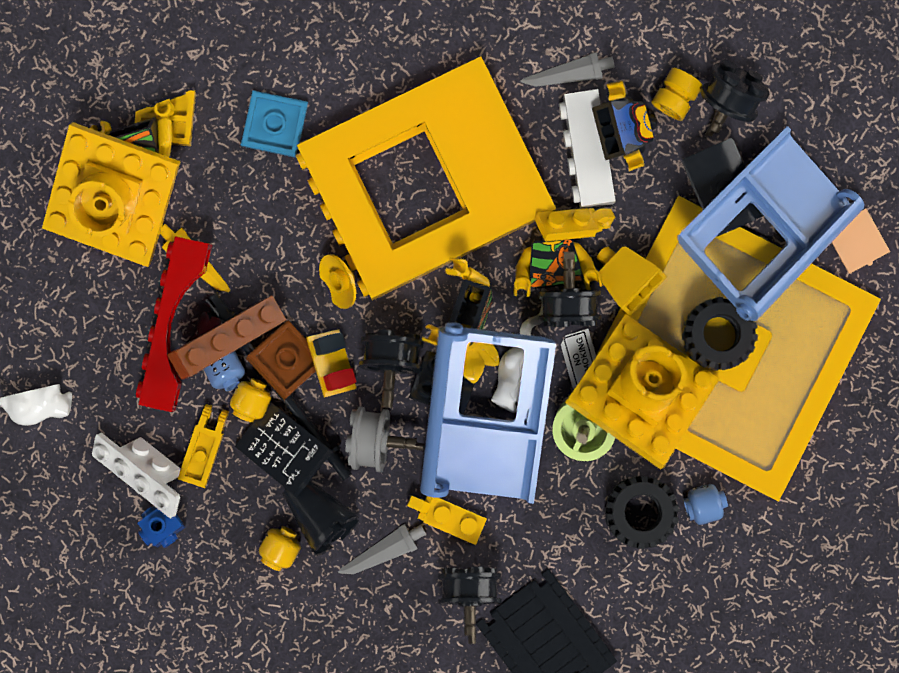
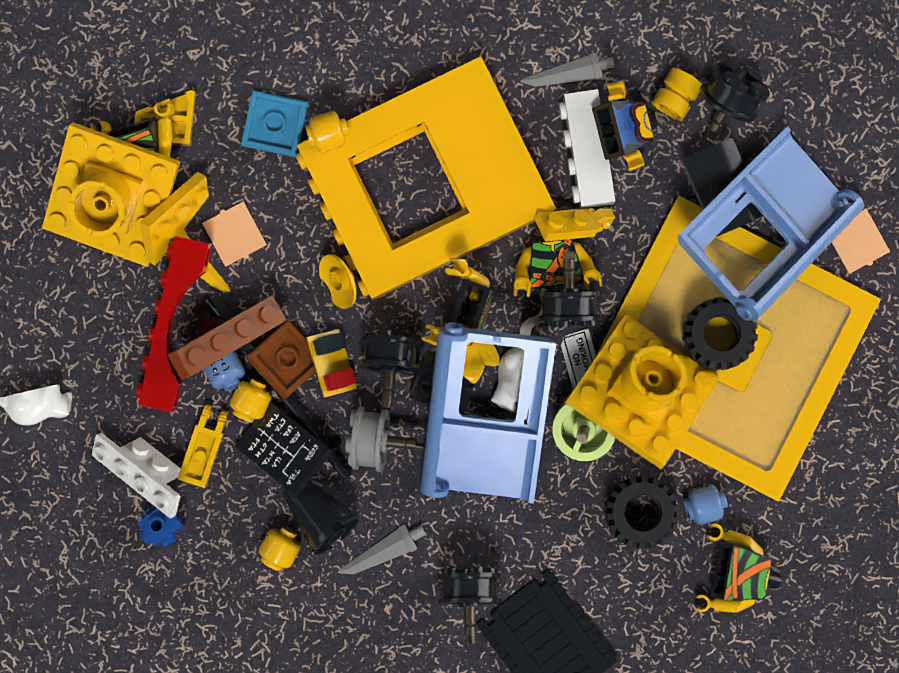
yellow hinge [407,495,487,545] -> none
yellow torso [597,246,668,316] -> none
none -> yellow wing [140,172,209,266]
none -> light nougat piece [202,201,267,267]
none -> yellow head [306,111,349,152]
none -> torso [695,523,781,613]

